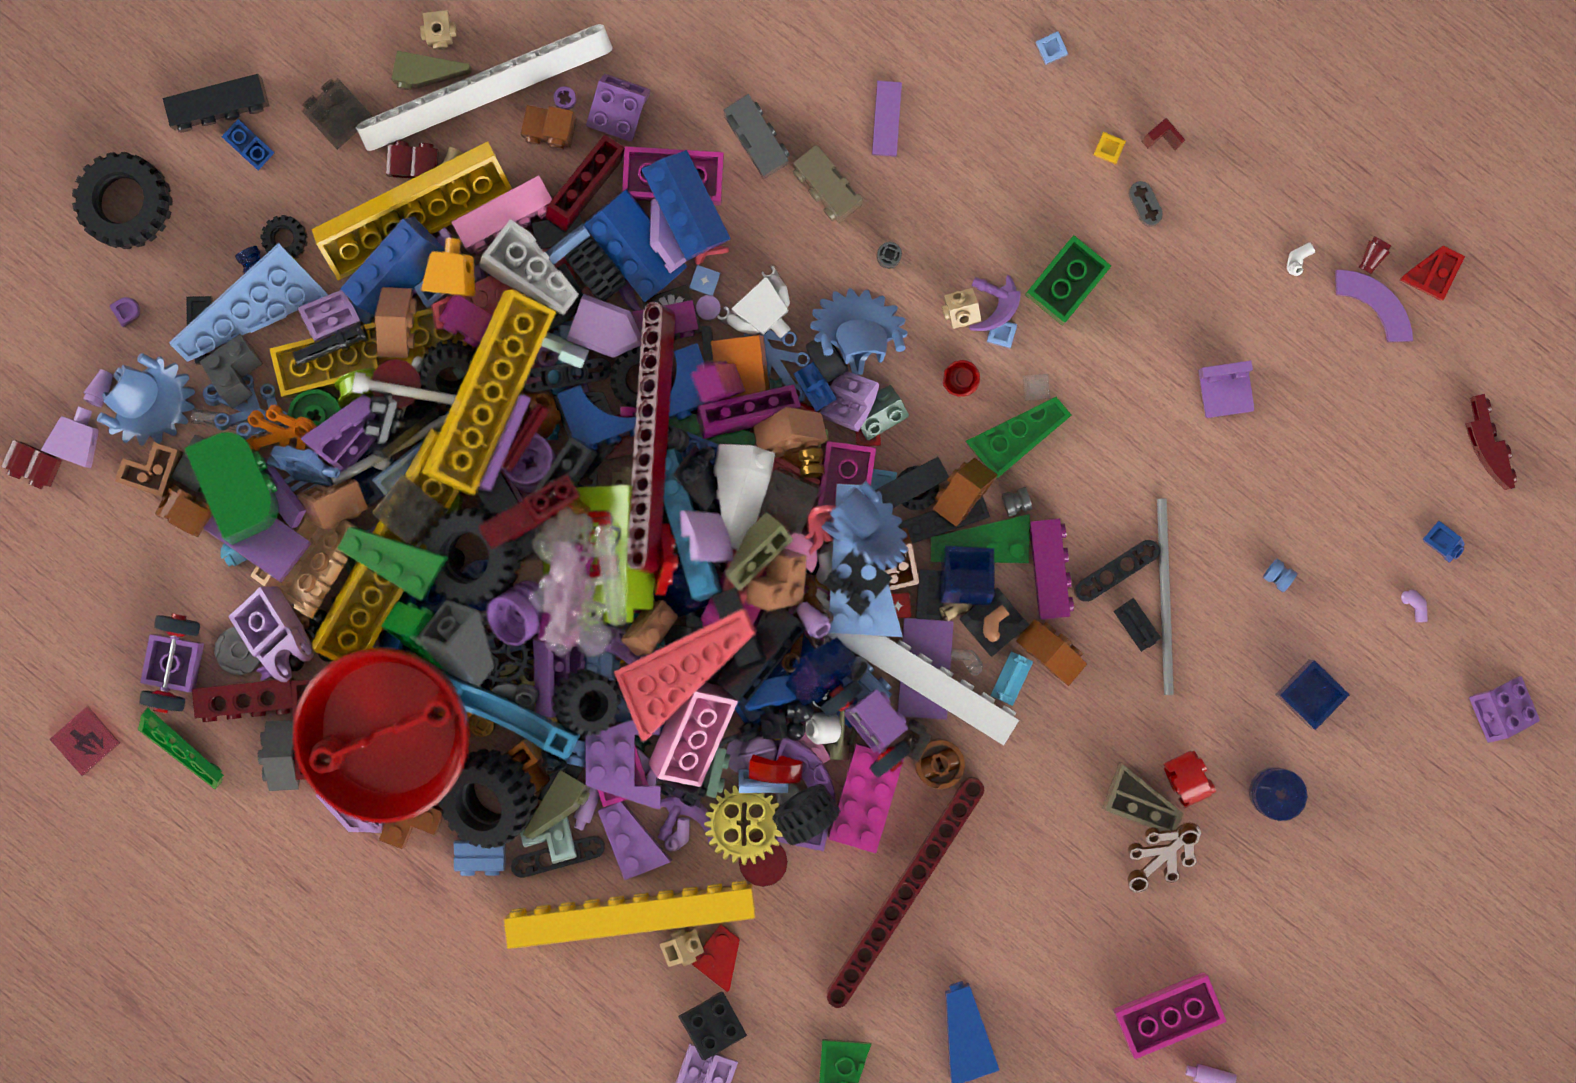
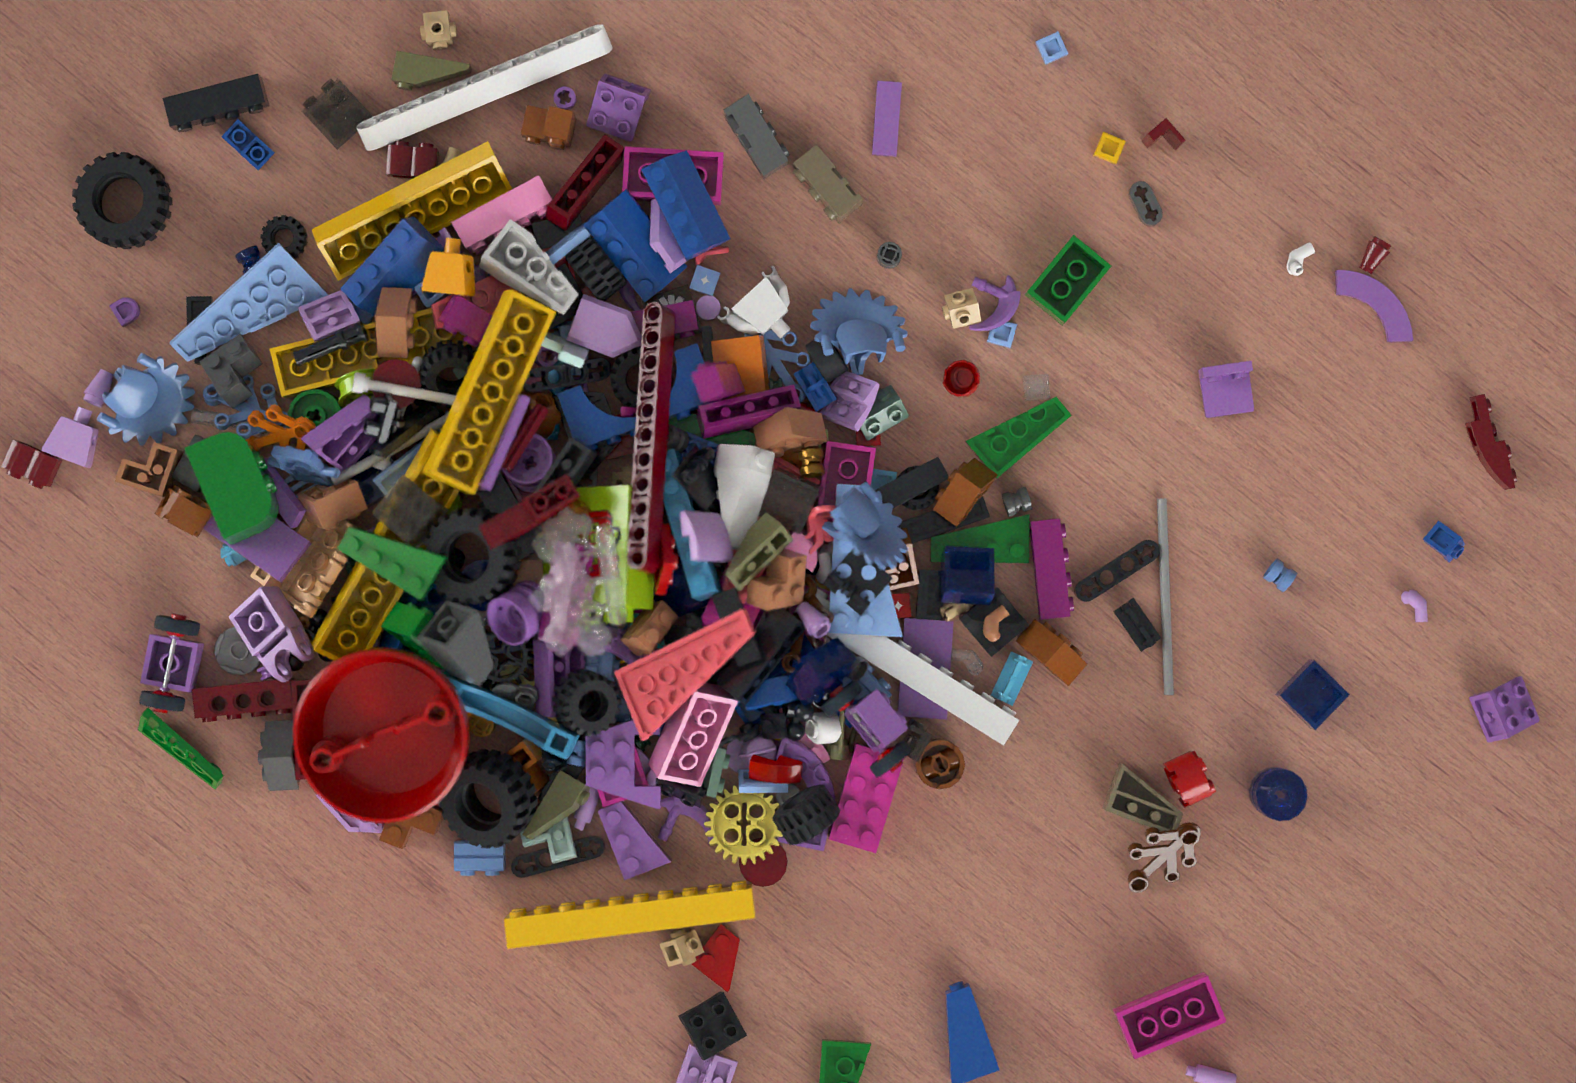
clear pink tile [49,706,120,776] -> none
lavender arm [665,817,690,852] -> none
dark red beam [827,777,984,1008] -> none
red wing [1400,245,1465,301] -> none

